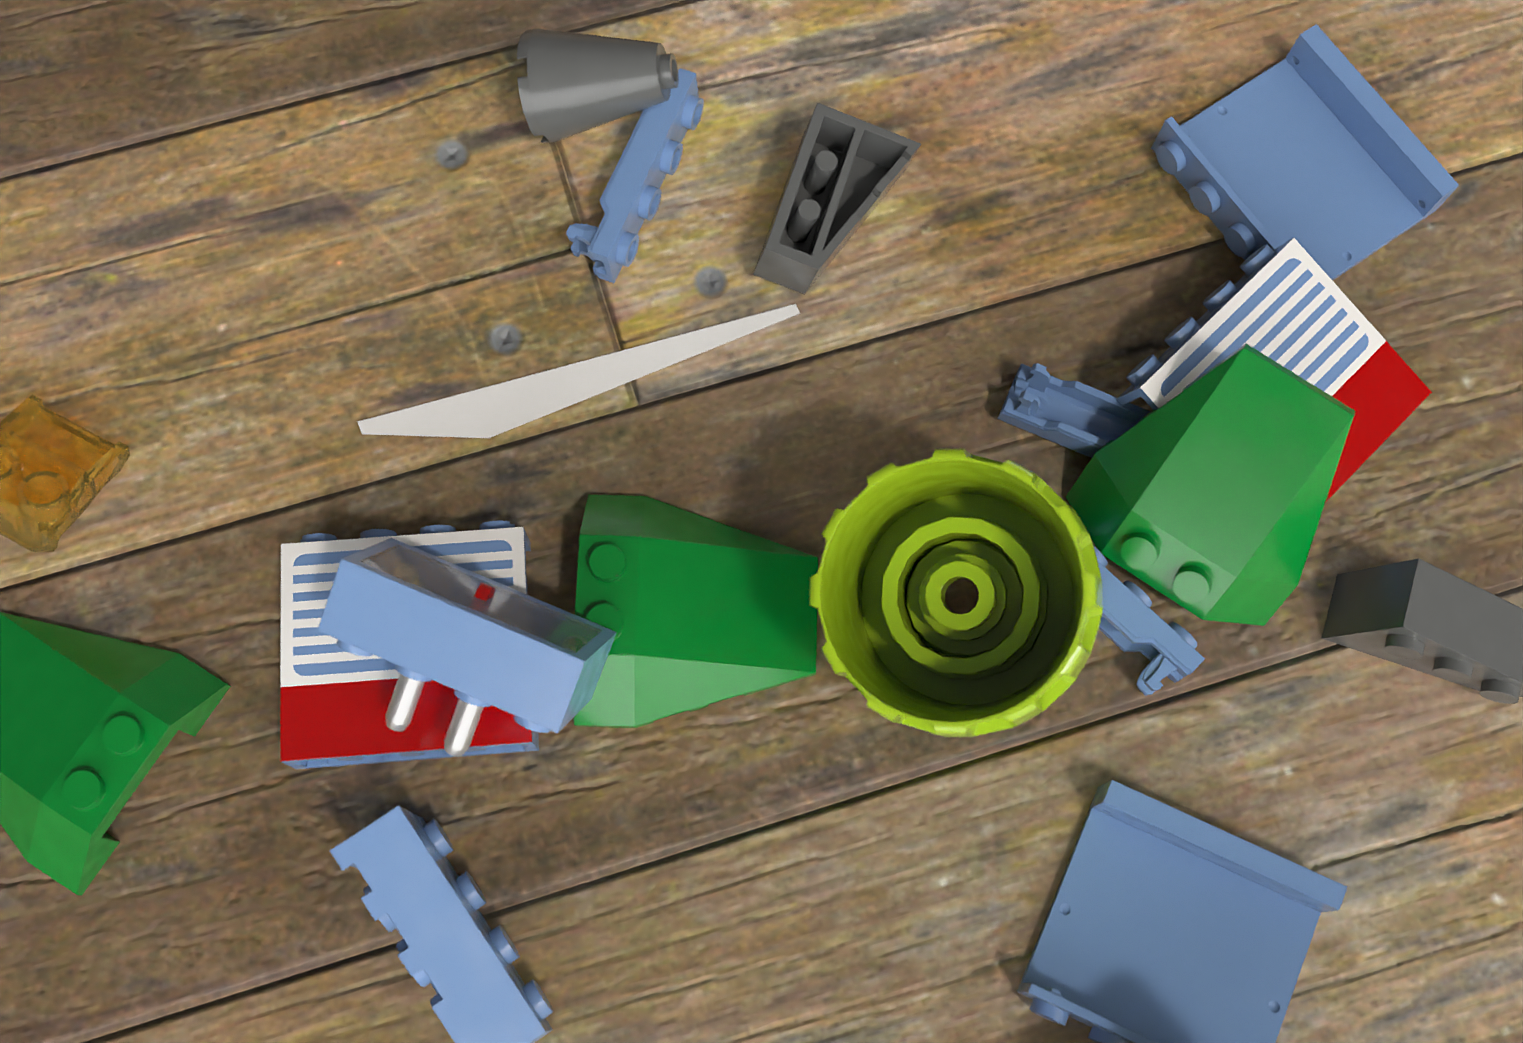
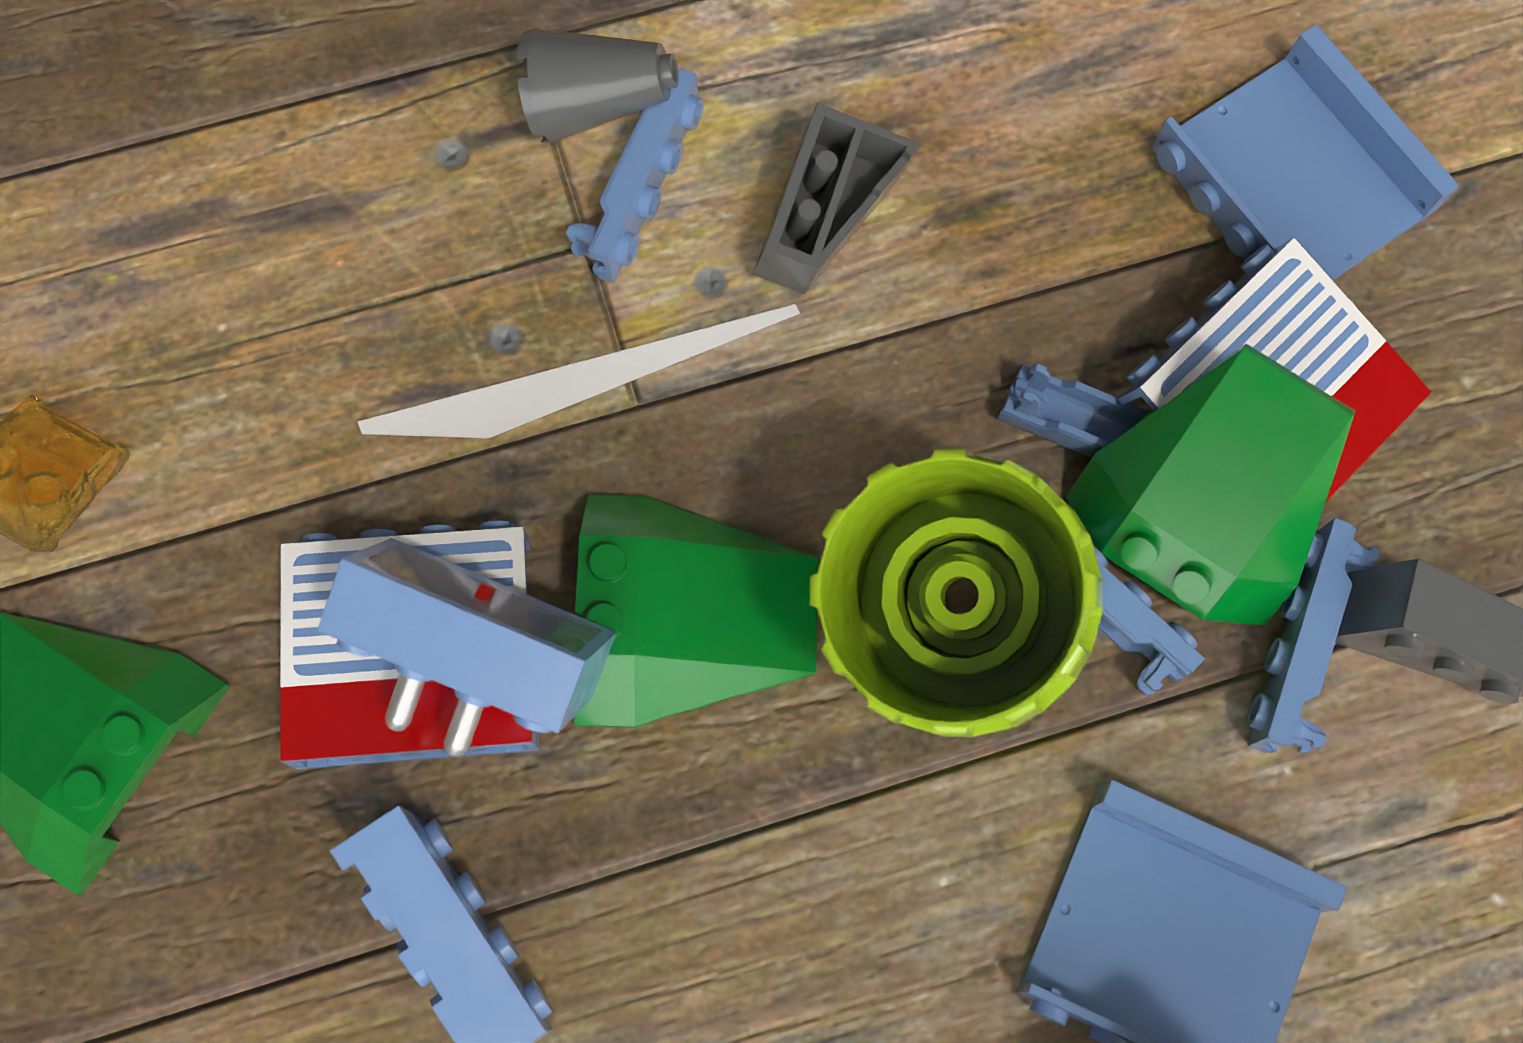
none -> medium blue piece [1247,518,1381,754]

